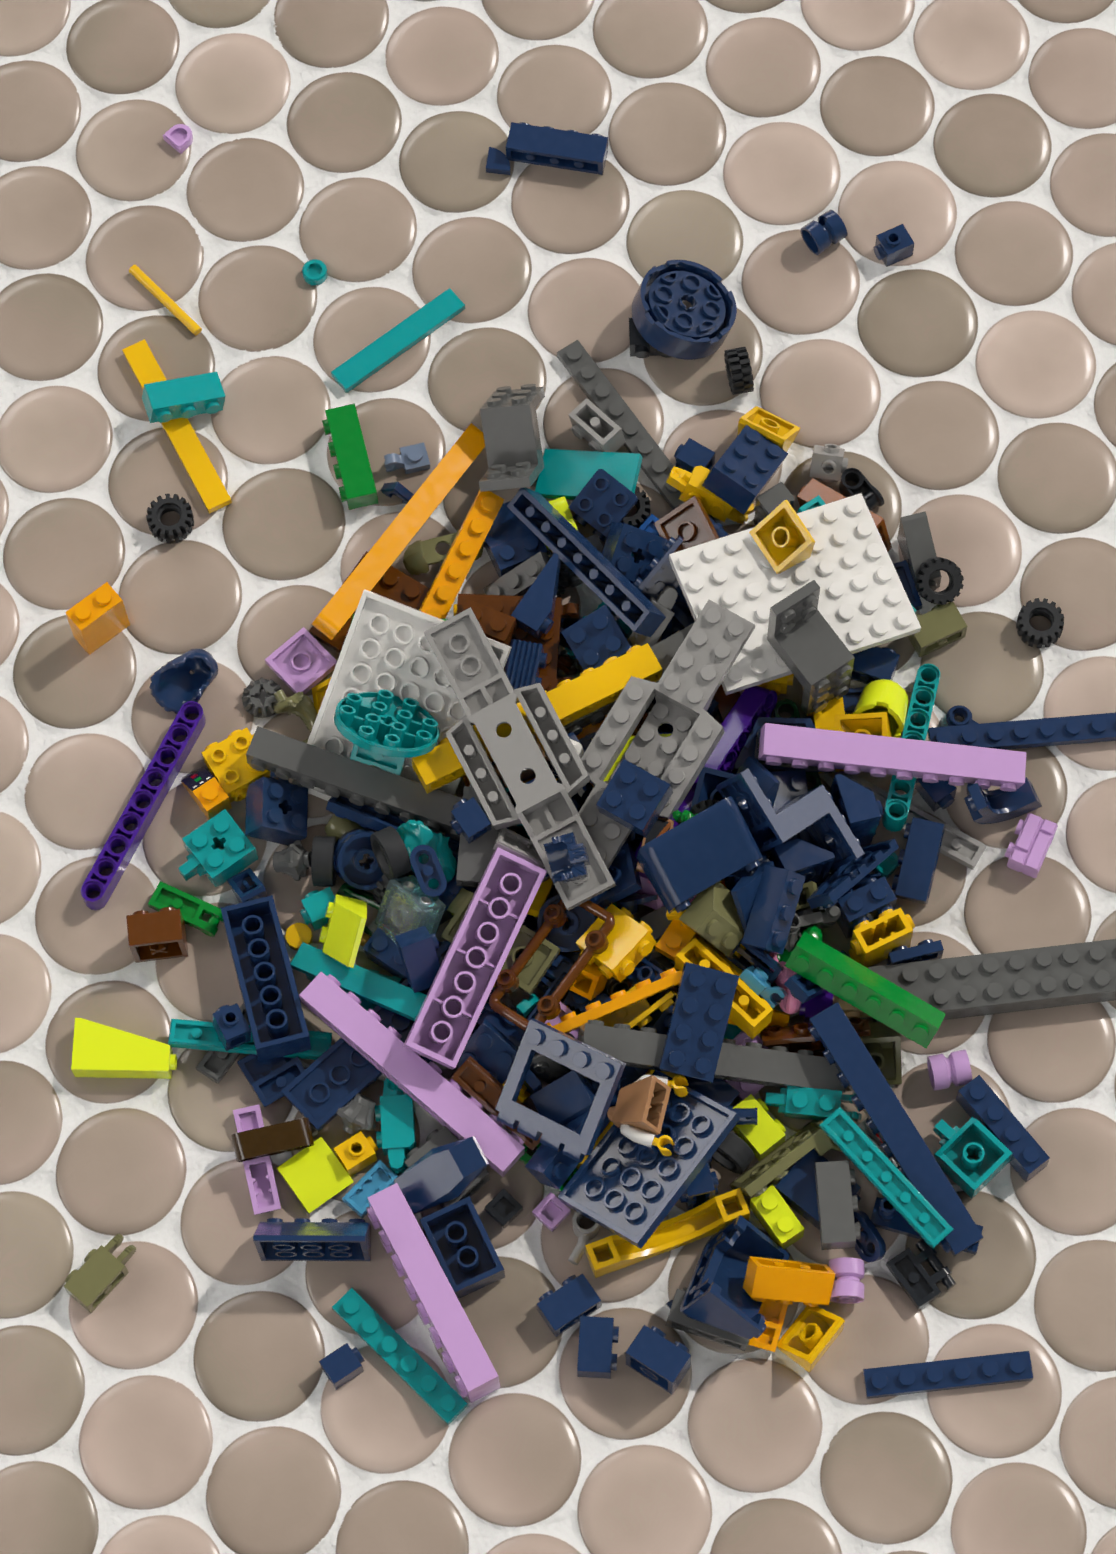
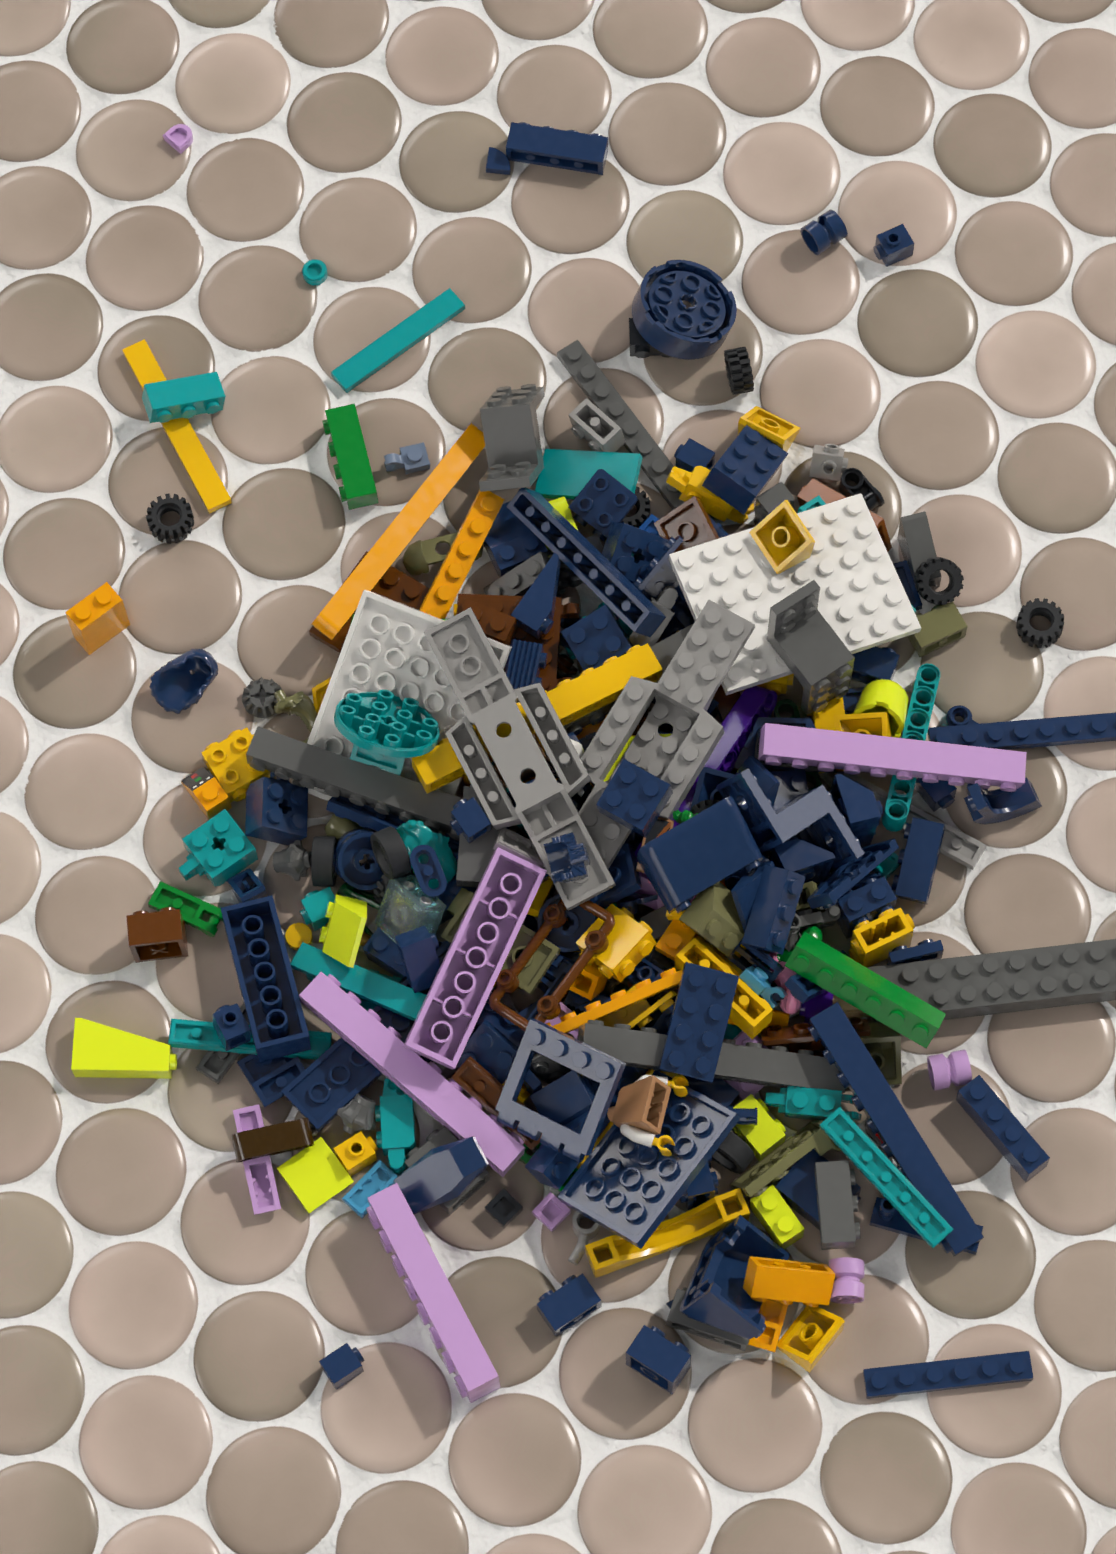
olive hinge [64,1234,137,1313] -> none
dark purple beam [81,701,206,910] -> none
yellow bar [129,265,202,336] -> none
dark blue slope [253,1218,371,1262] -> none
lavender plate [265,627,337,694] -> none
teal plate [332,1288,468,1425] -> none
dark blue tile [380,482,414,504] -> none
dark blue brick [419,1196,505,1299] -> none
teal tile [517,994,540,1019] -> none
dark blue brick [577,1316,619,1379] -> none
dark blue plate [853,1210,886,1262] -> none
black plate [886,1239,957,1310] -> none
teal hinge [933,1117,1013,1199] -> none
lavender brick [1005,813,1058,878] -> none

